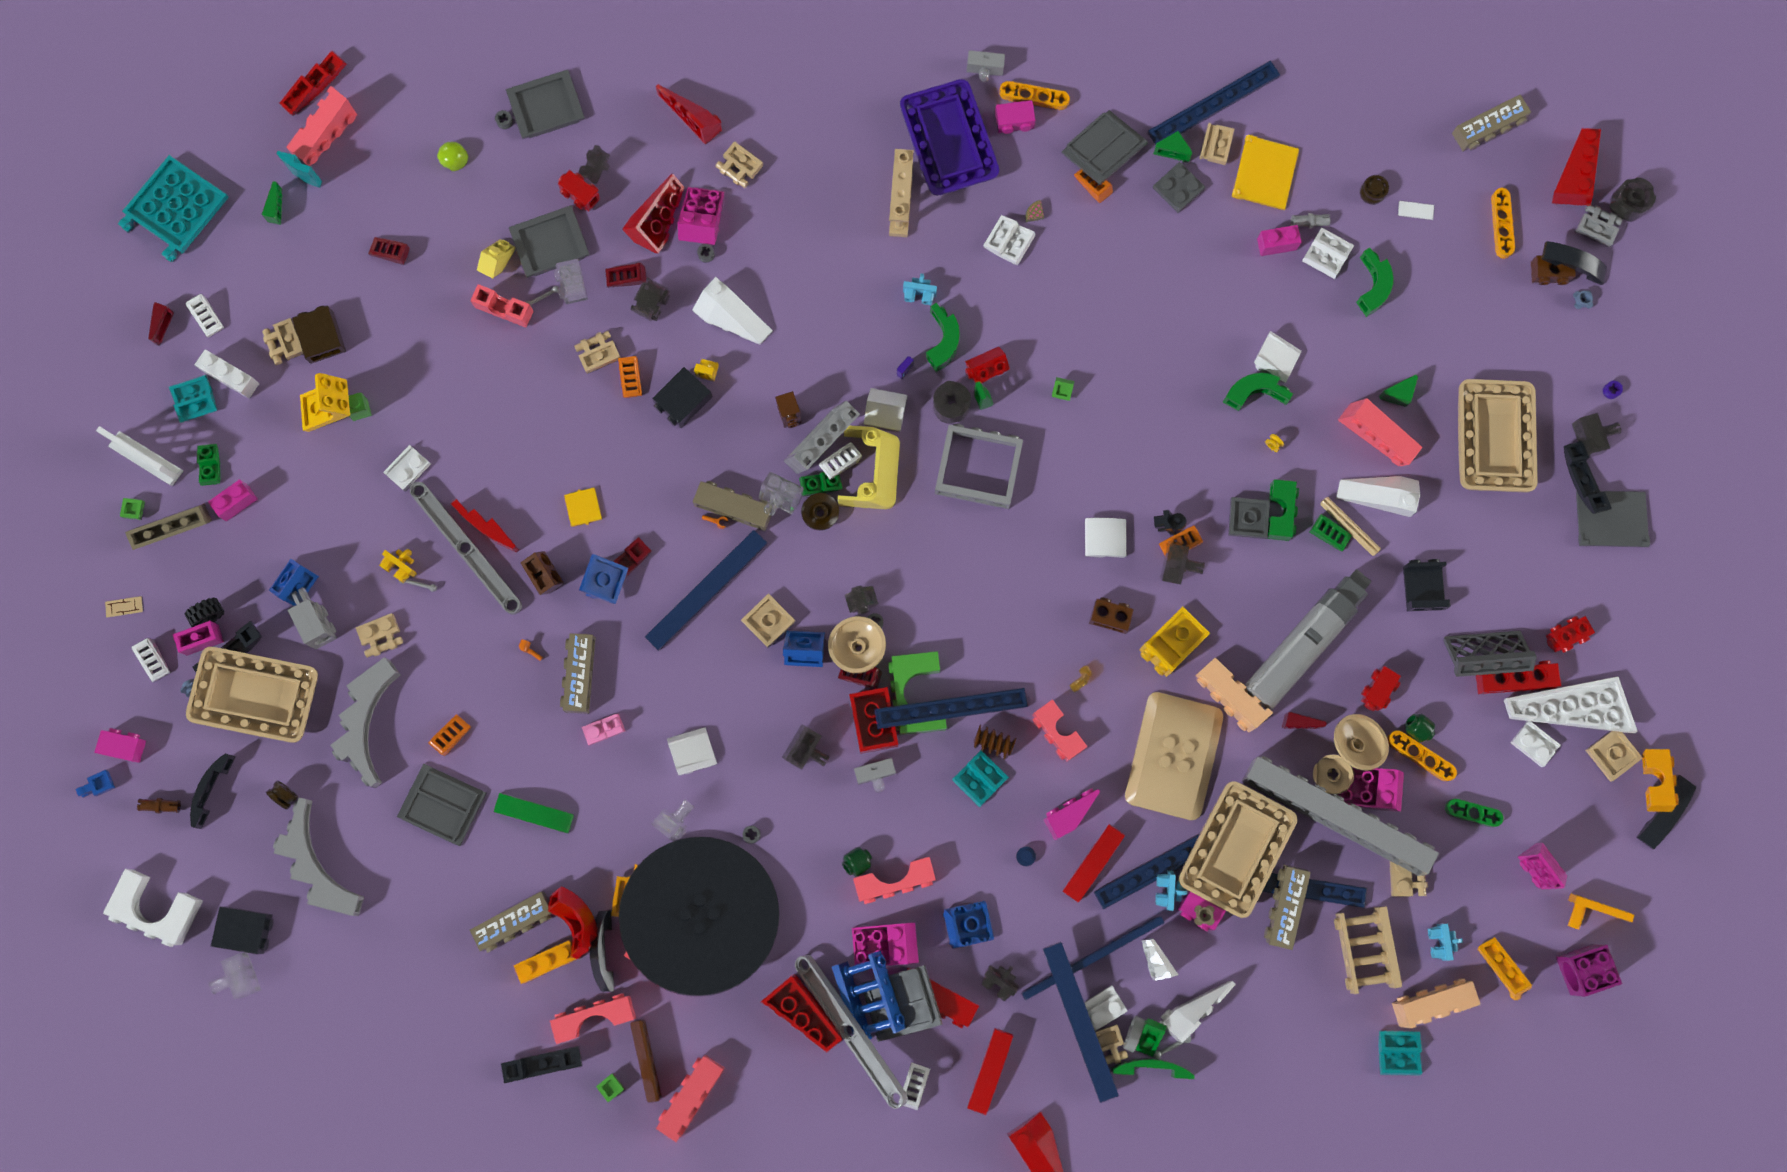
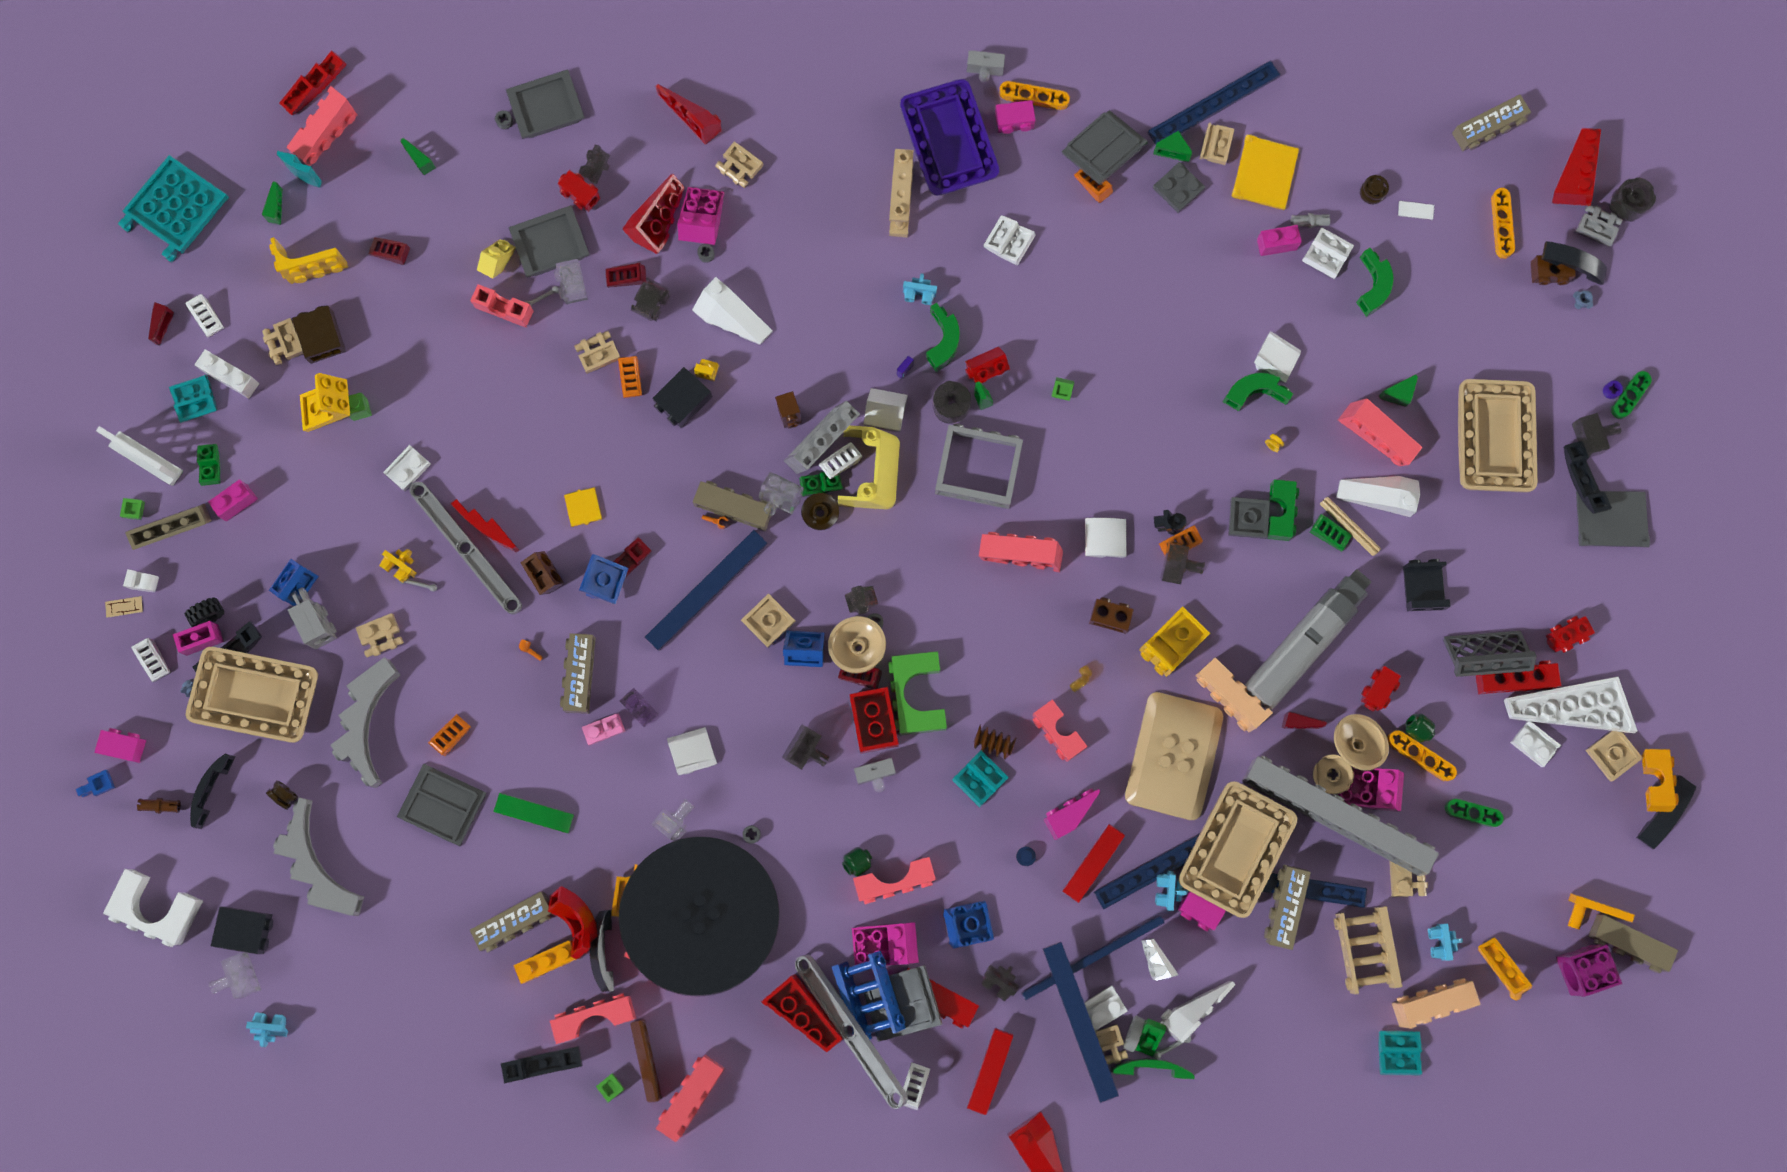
lime hair [437,141,468,171] -> none
dark blue tile [874,688,1028,729] -> none
olive tile [1025,200,1044,222] -> none
dark tan plate [1194,905,1214,926] -> none
dark pink slope [1518,842,1567,889] -> none
none -> white leg [123,569,159,592]
none -> medium azure hips [246,1013,288,1047]
none -> yellow bracket [269,237,348,284]
none -> green slope [400,138,436,175]
none -> clear purple slope [620,688,659,727]
none -> coral wedge [979,532,1063,572]
none -> dark tan brick [1588,915,1678,974]
none -> green beam [1611,371,1652,419]

